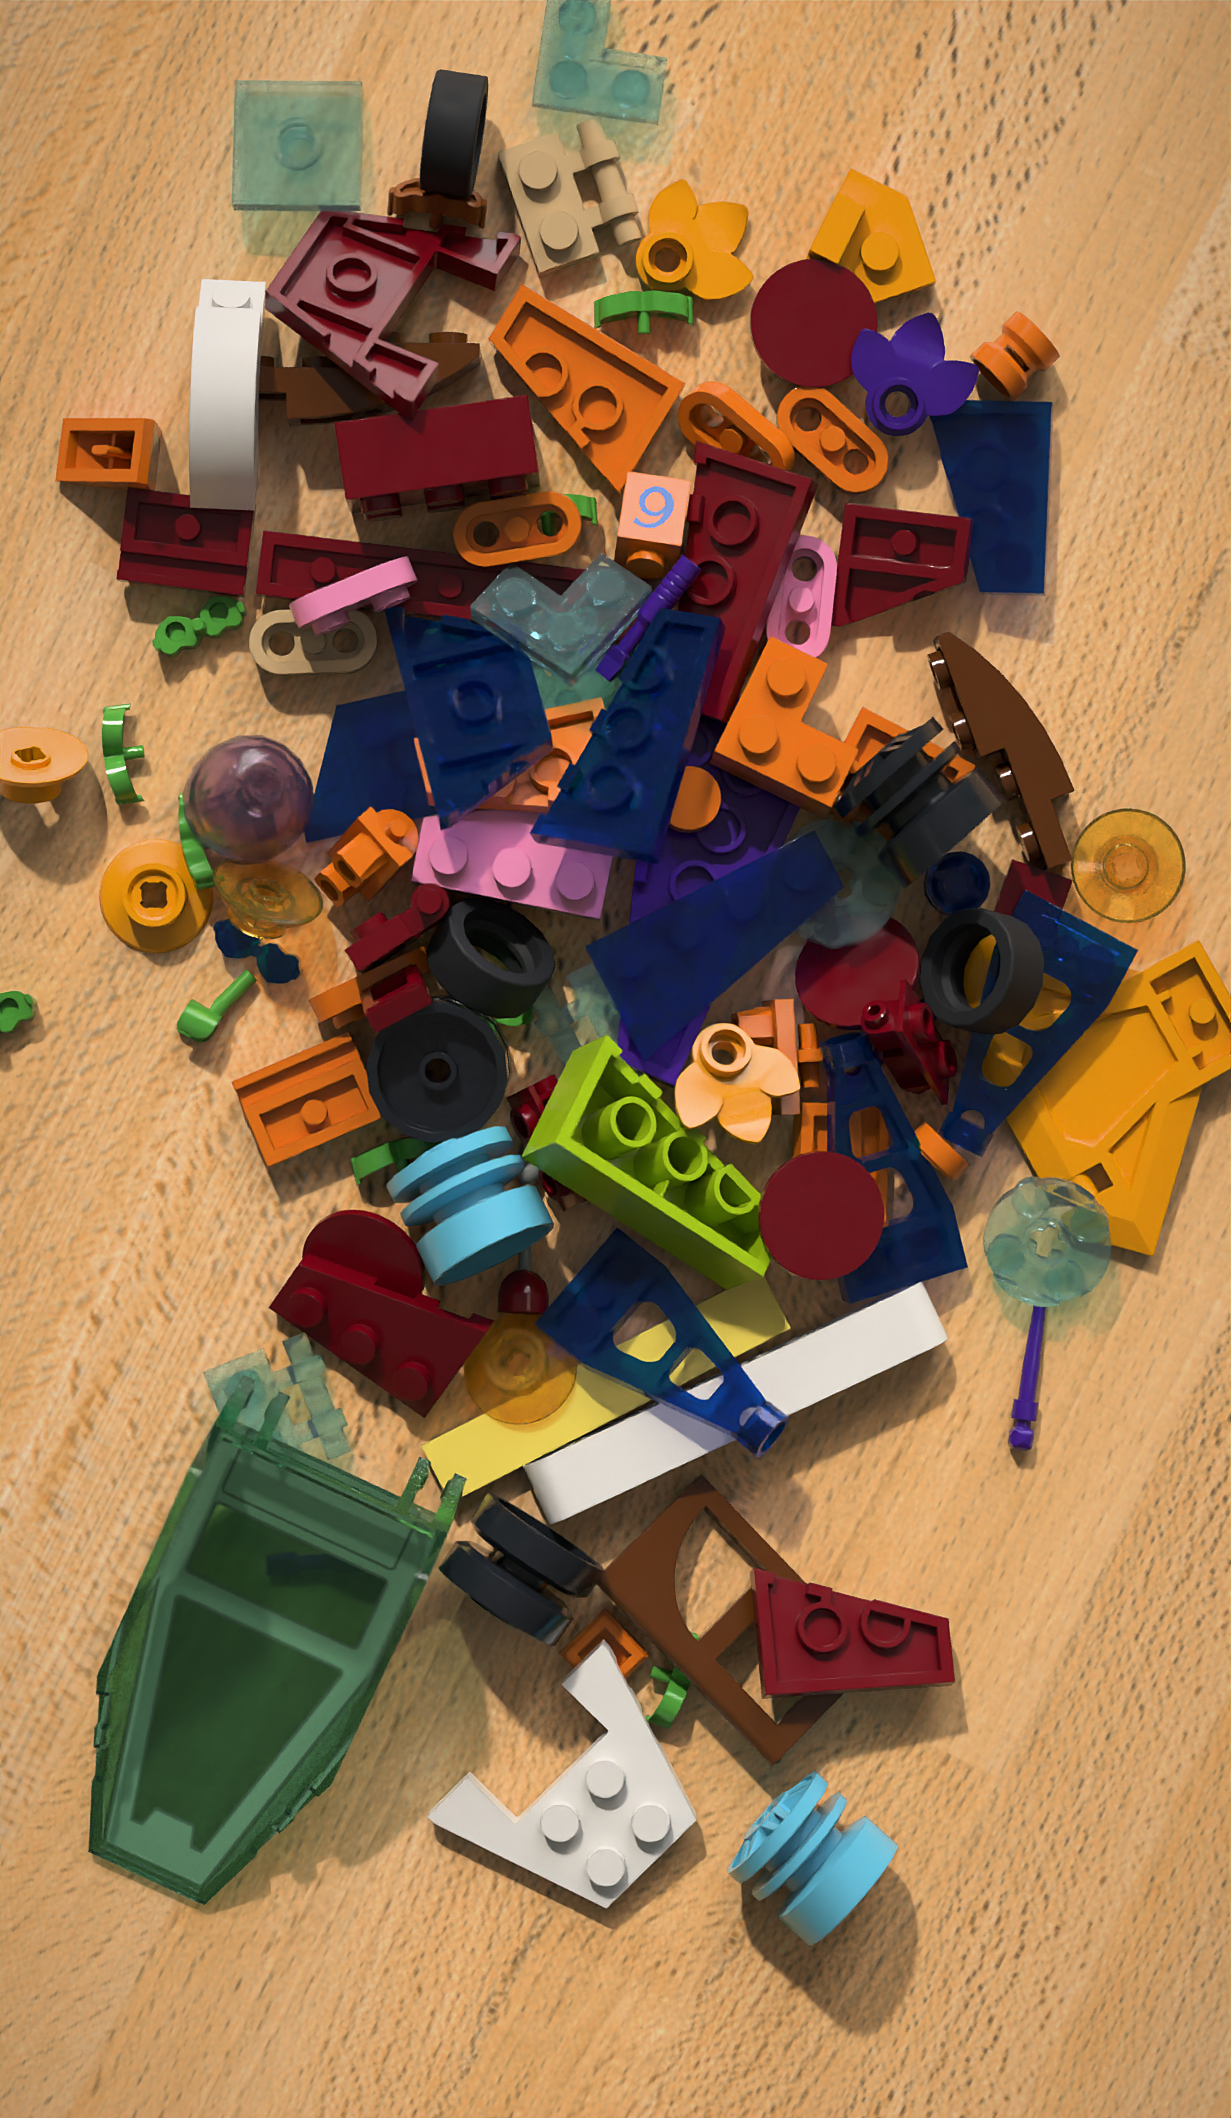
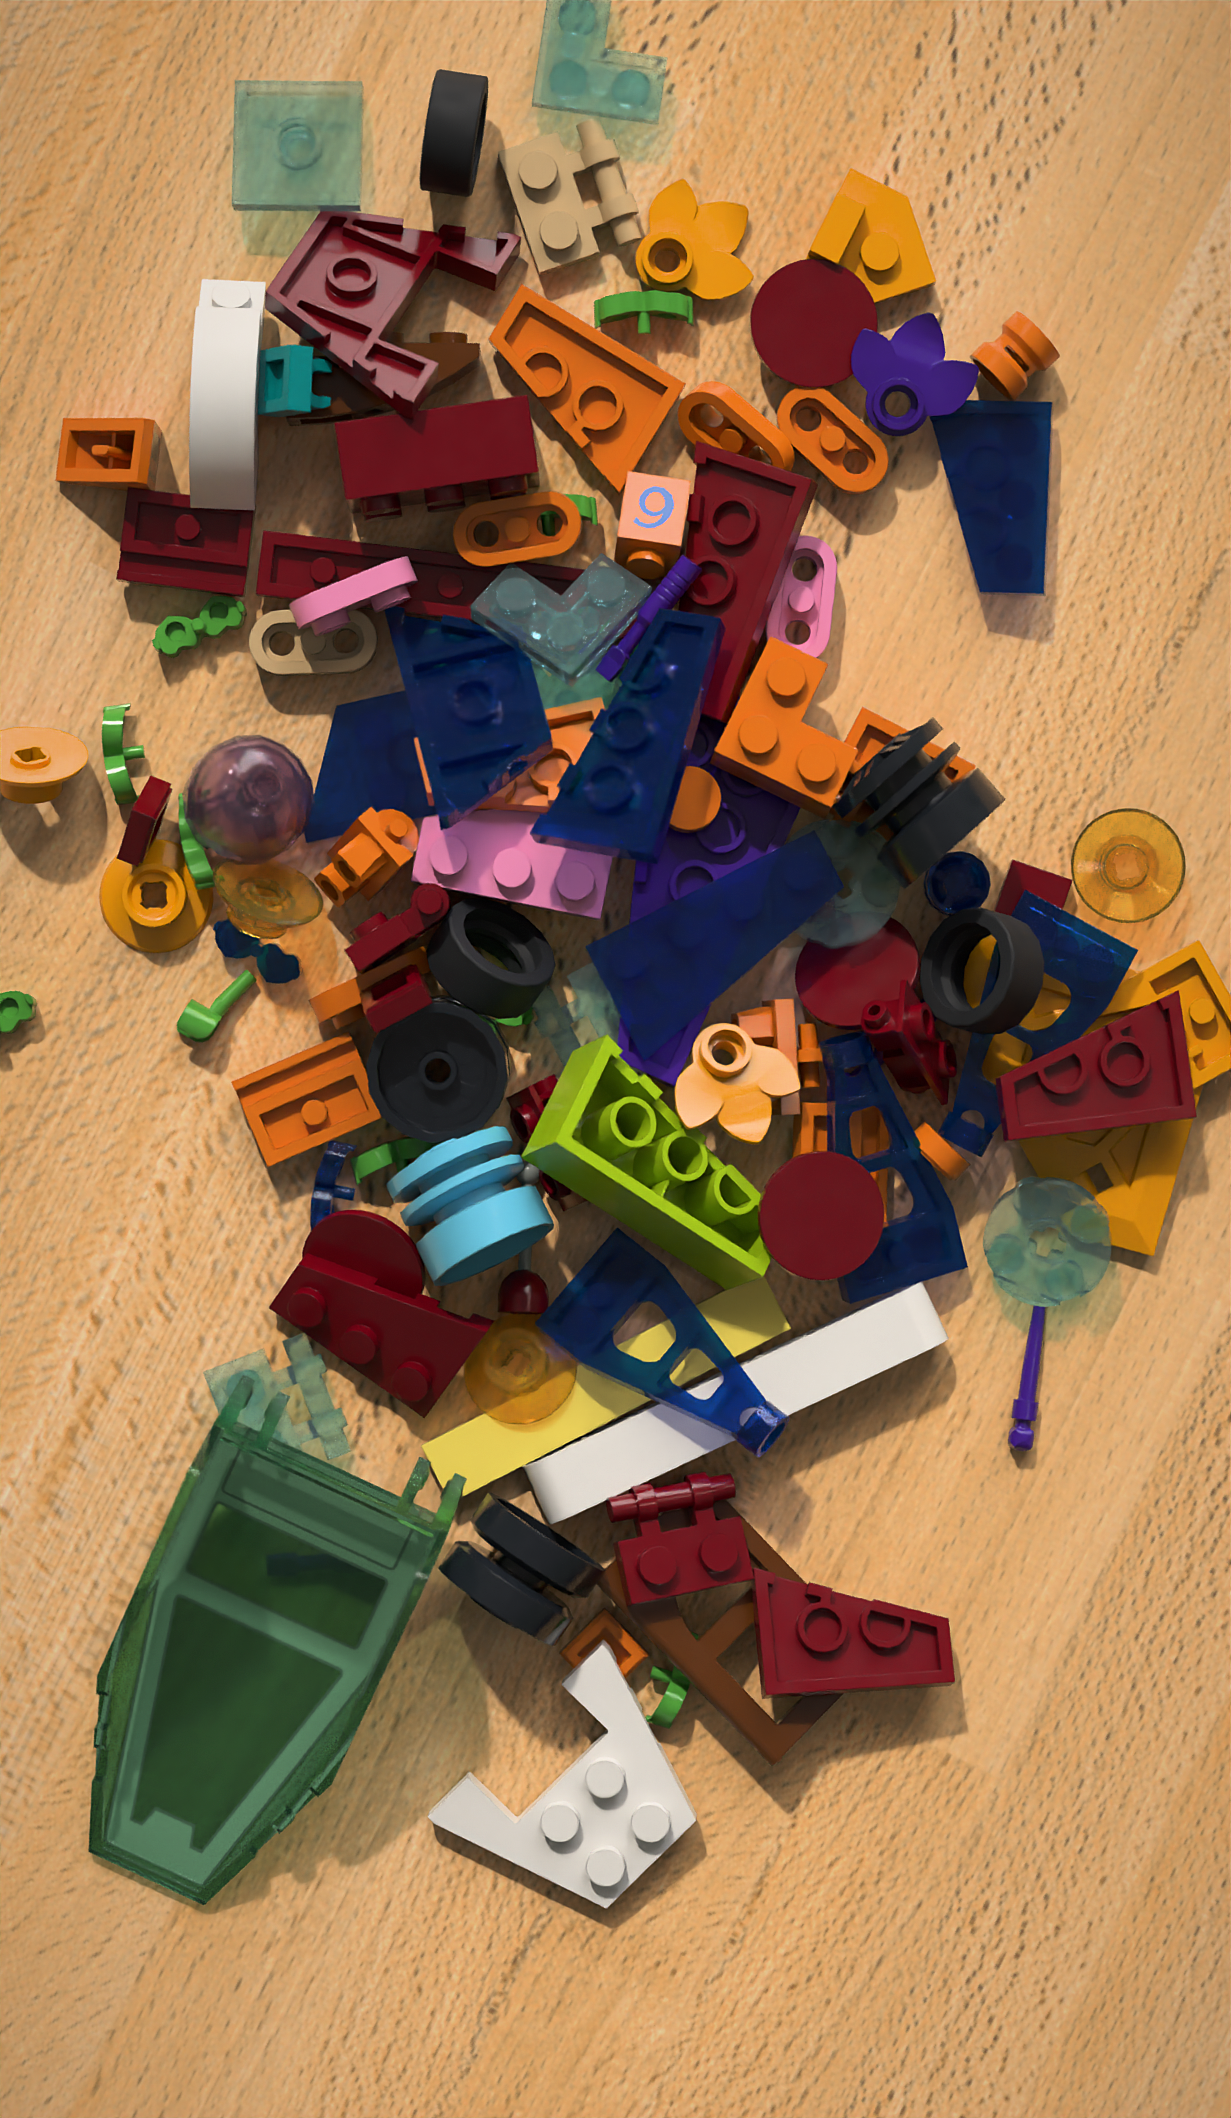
dark orange piece [387,178,487,229] -> none
medium azure wheel [727,1771,898,1946] -> none
dark red wing [831,503,975,627] -> none
reddish brown slope [927,631,1075,870] -> none
none -> dark red tile [117,776,173,867]
none -> teal tile [257,344,332,417]
none -> clear blue piece [310,1140,357,1231]
none -> dark red plate [606,1472,754,1607]
none -> dark red wing [995,990,1197,1142]

